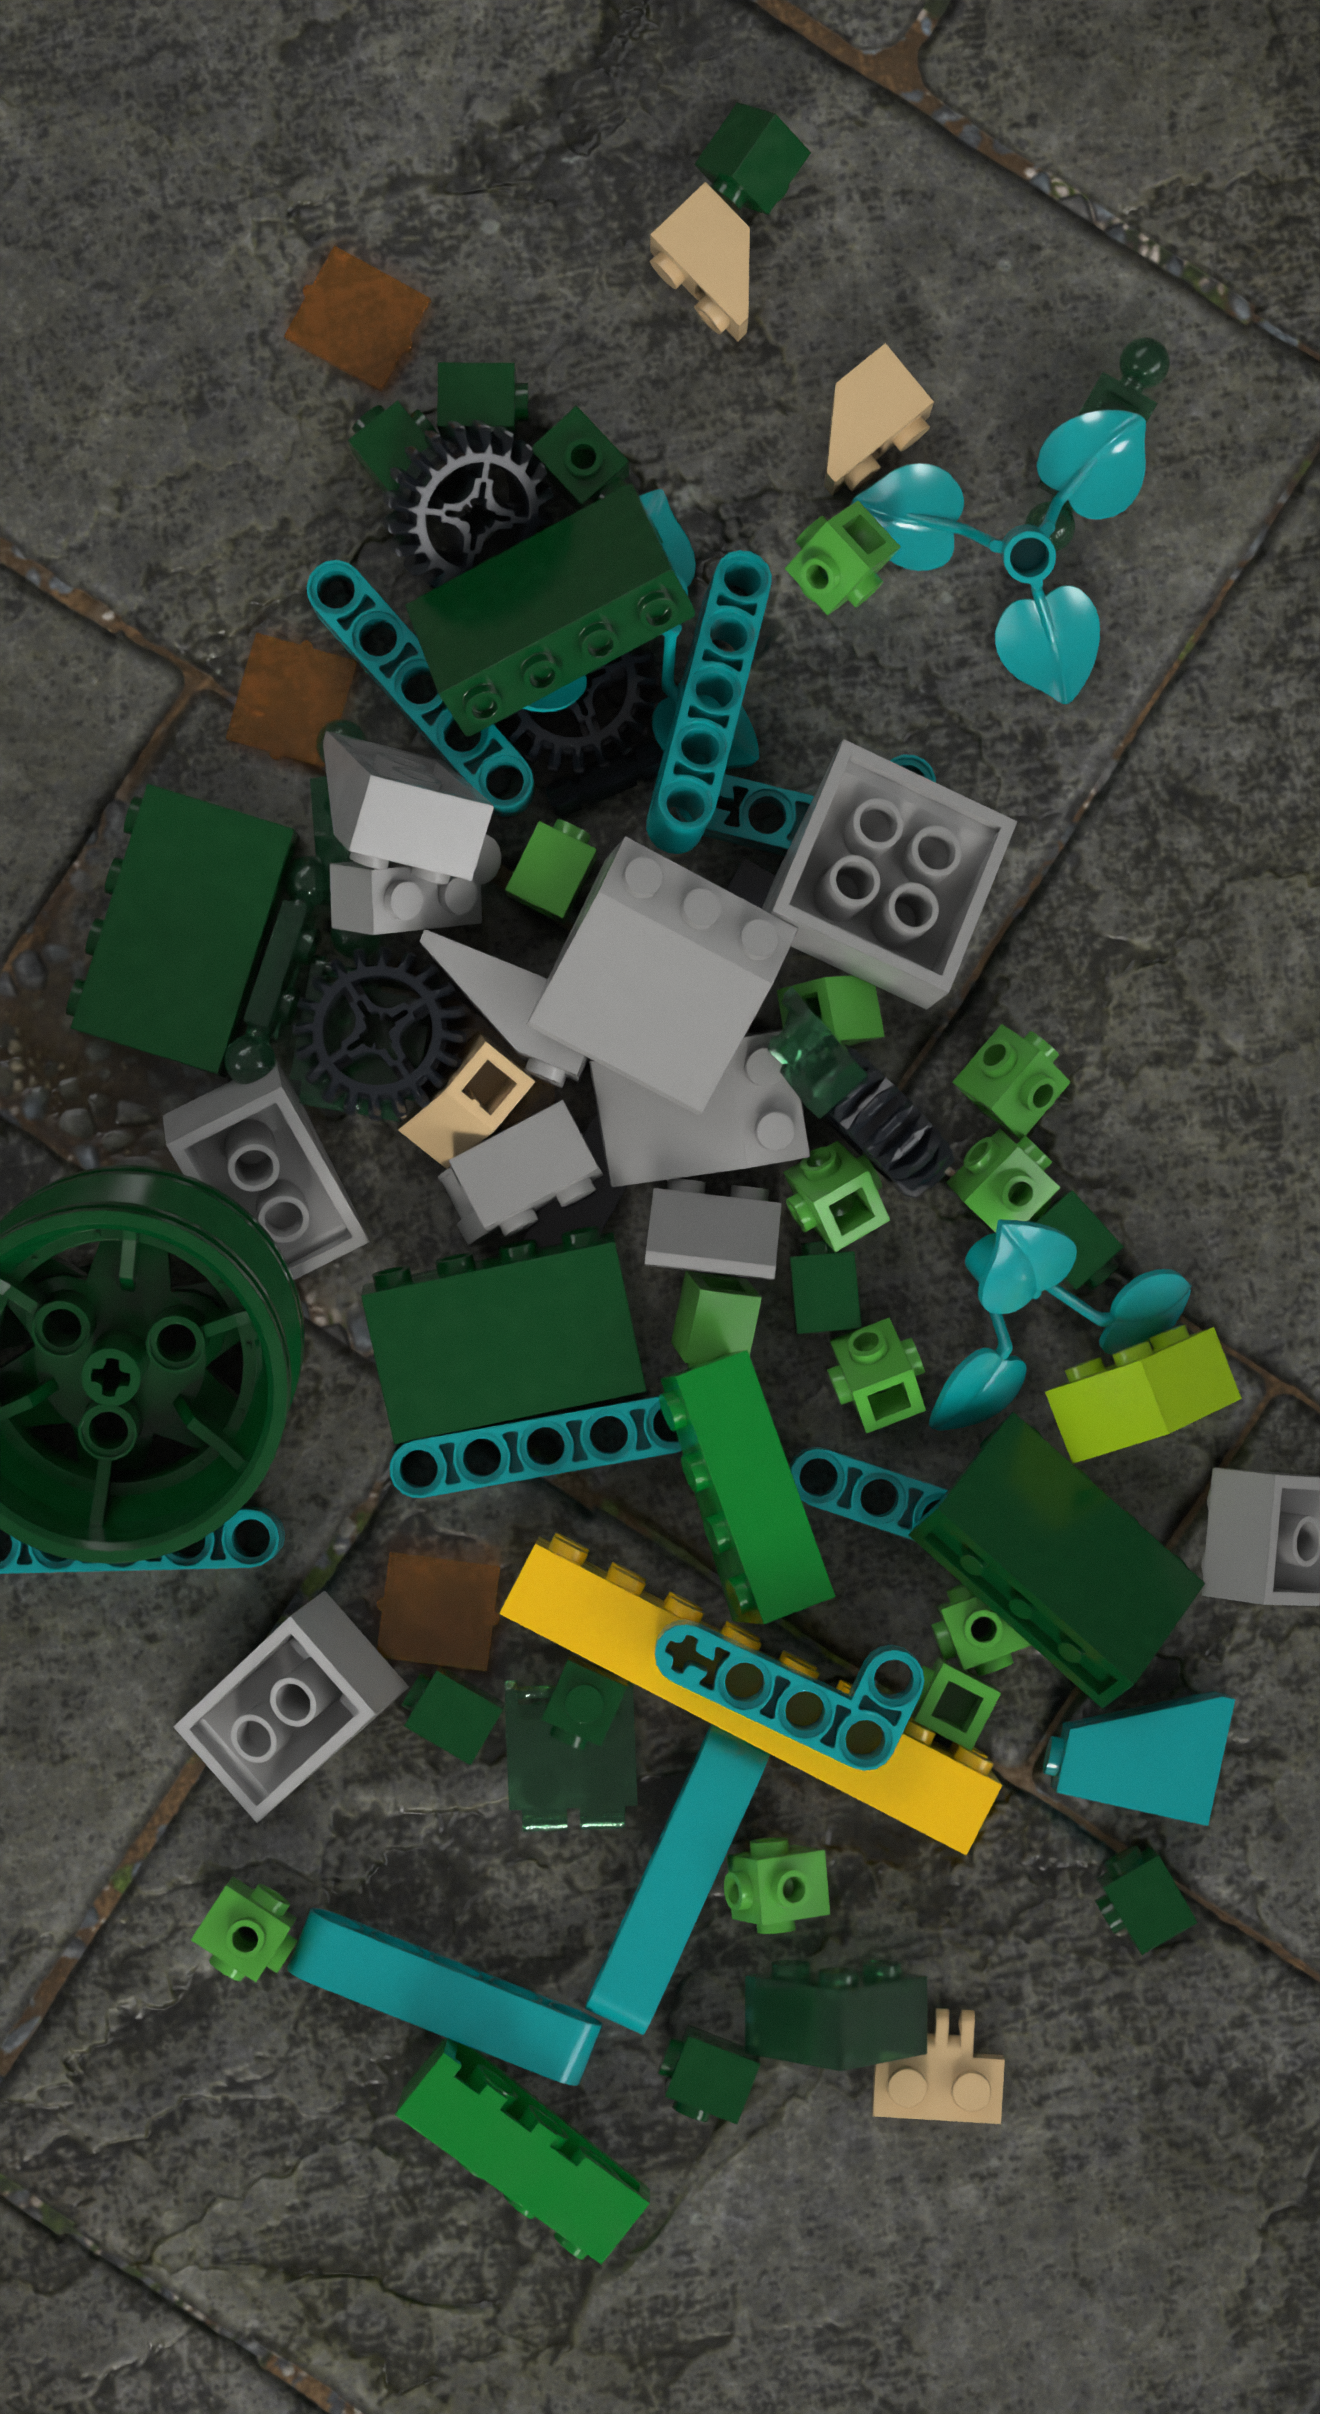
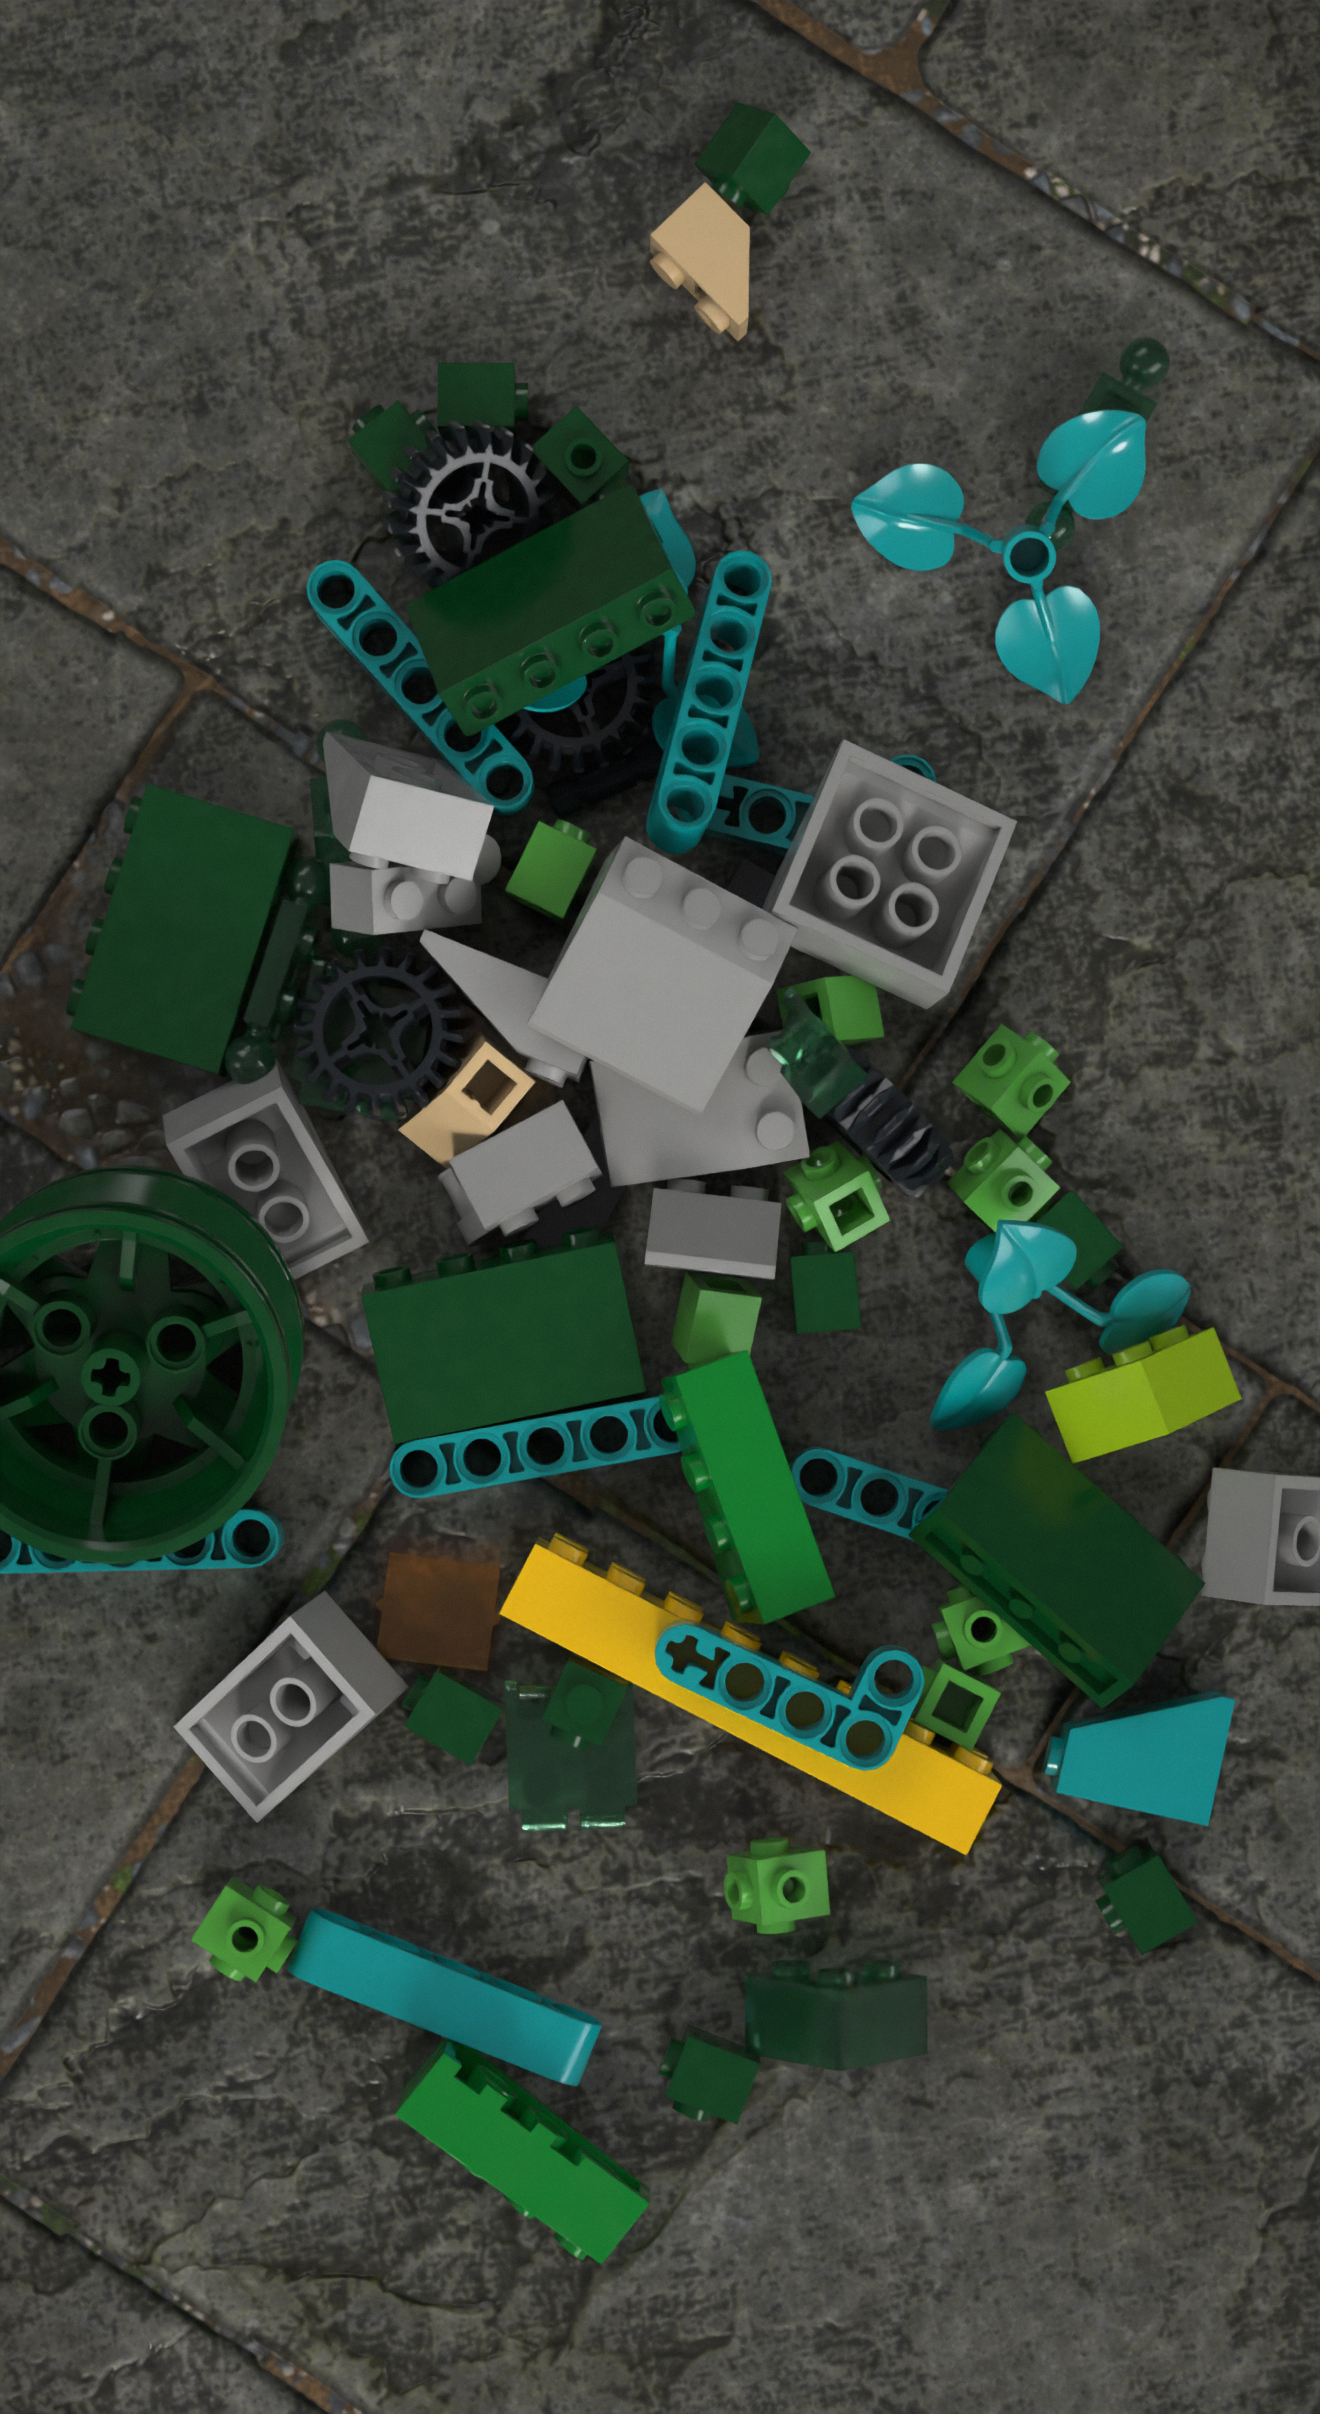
clear orange piece [225,632,357,768] -> none
clear orange piece [284,246,432,392] -> none
teal beam [584,1724,770,2035] -> none
bright green brick [785,501,901,615] -> none
tan slope [824,343,934,496] -> none
bright green brick [827,1317,926,1434] -> none
tan hinge [872,2006,1005,2124] -> none

